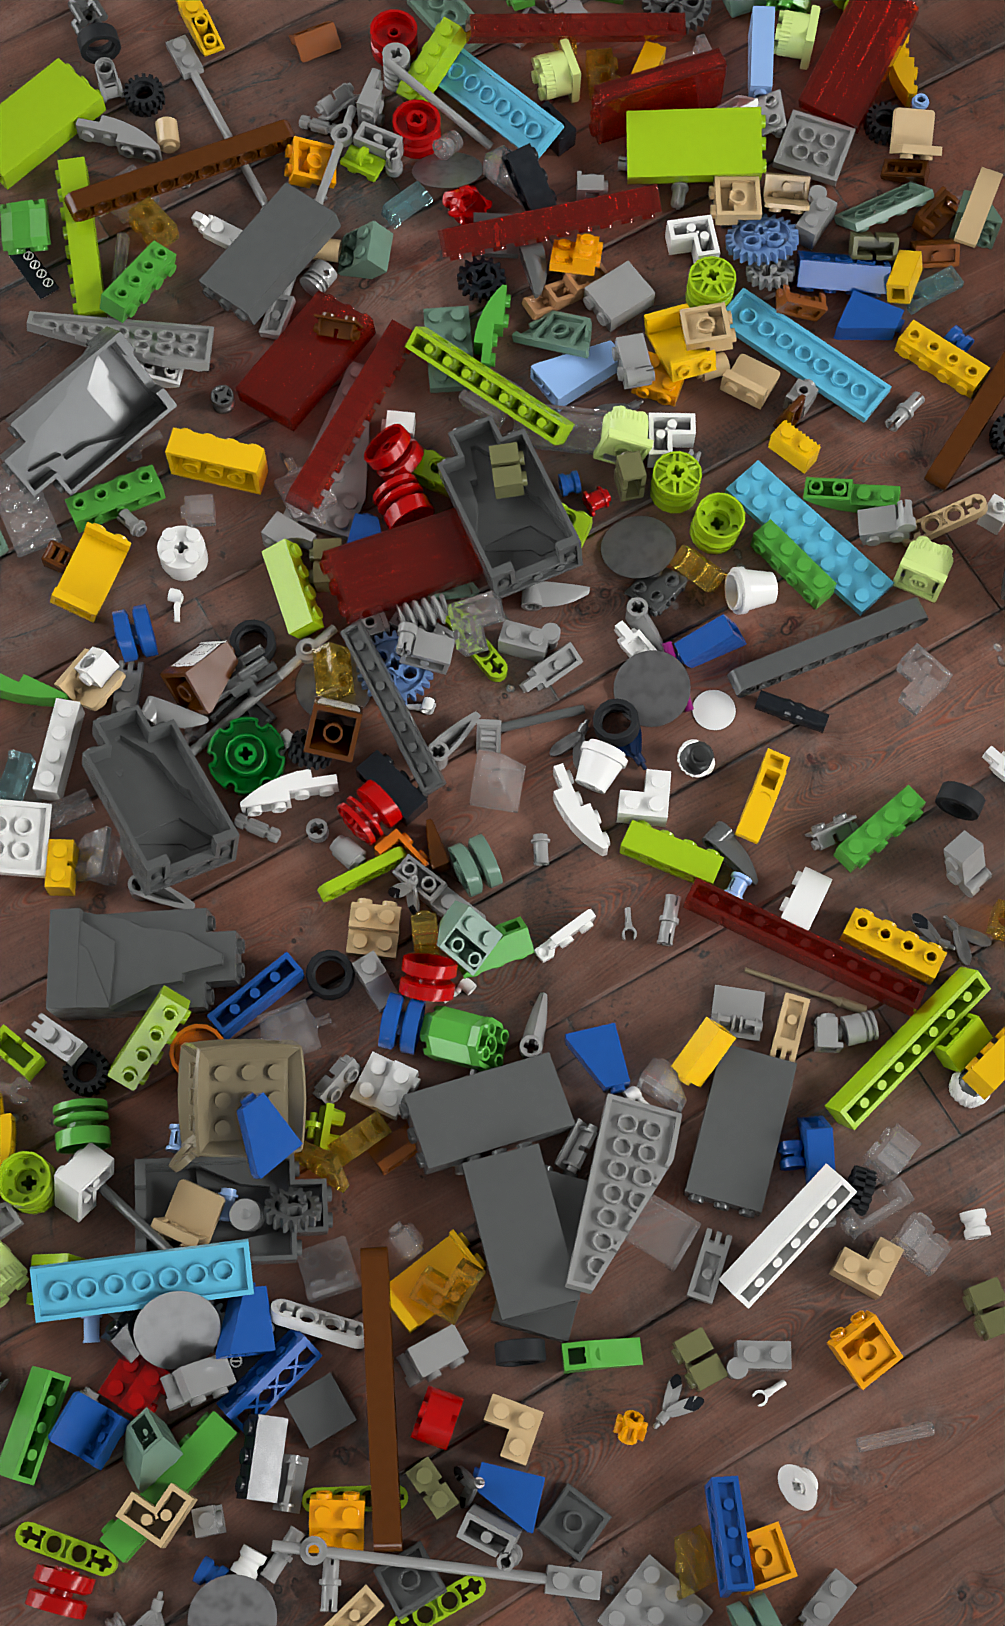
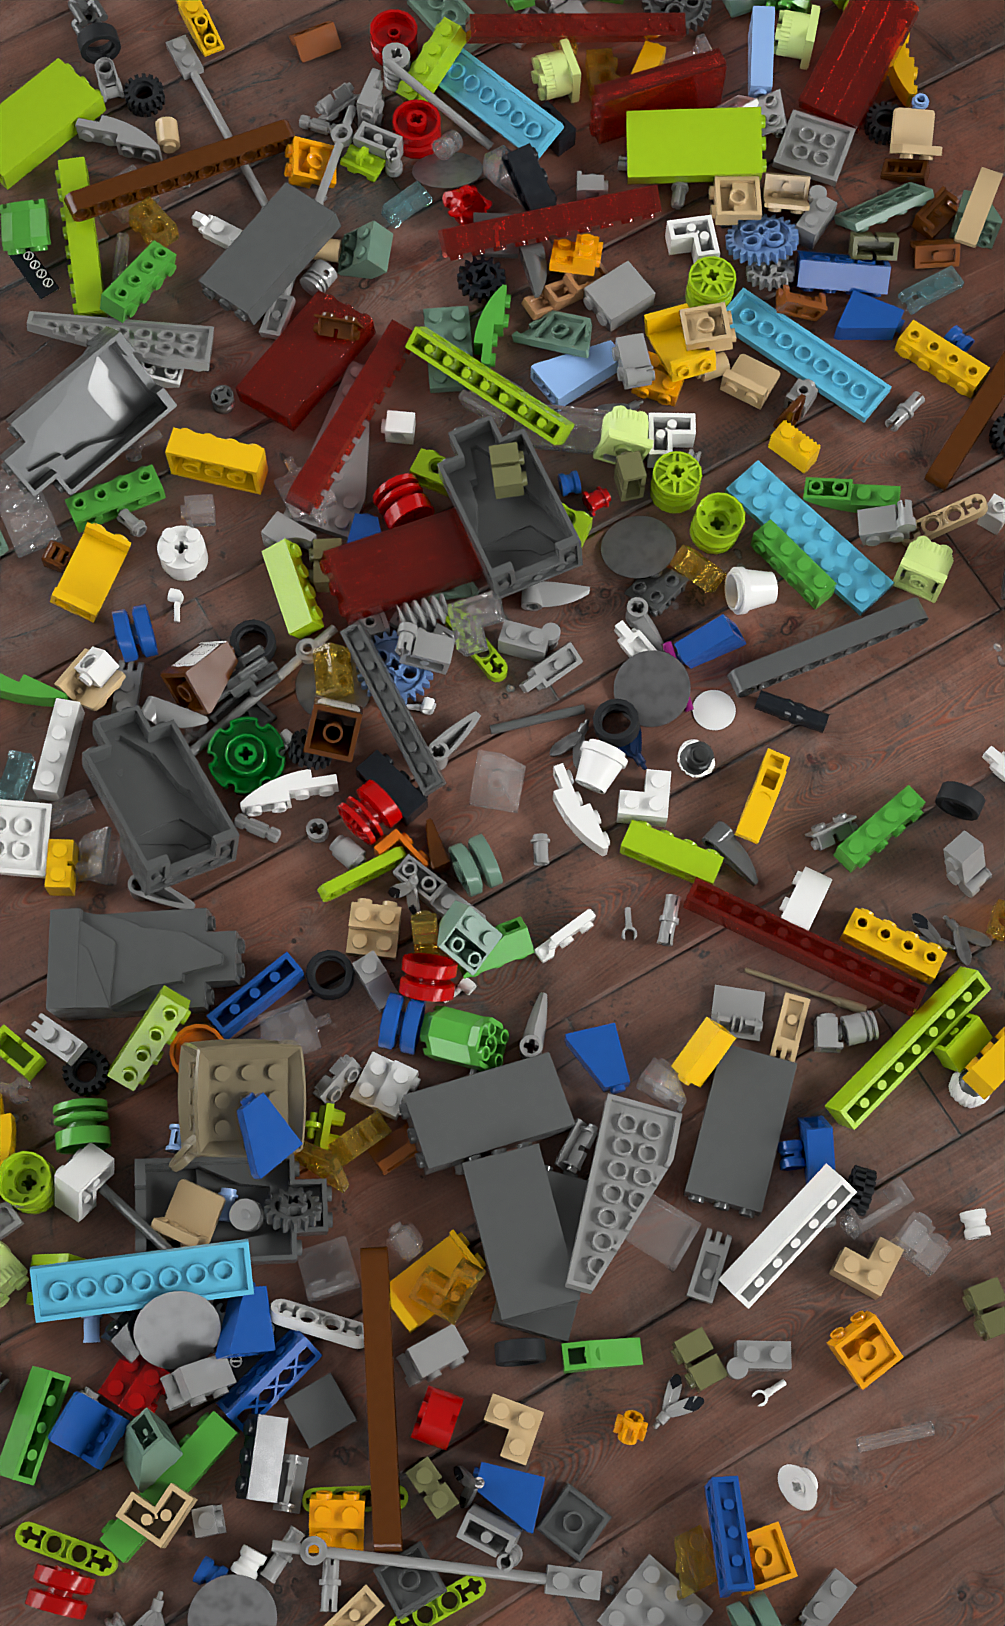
red wheel [364,424,424,482] -> none
light grey slope [476,719,501,755] -> none
white hand [623,1086,650,1105] -> none
light blue bush [722,871,752,904] -> none
clear brick [861,1123,922,1187] -> none
yellow brick [886,250,923,304] -> none
clear brick [896,643,953,717] -> none

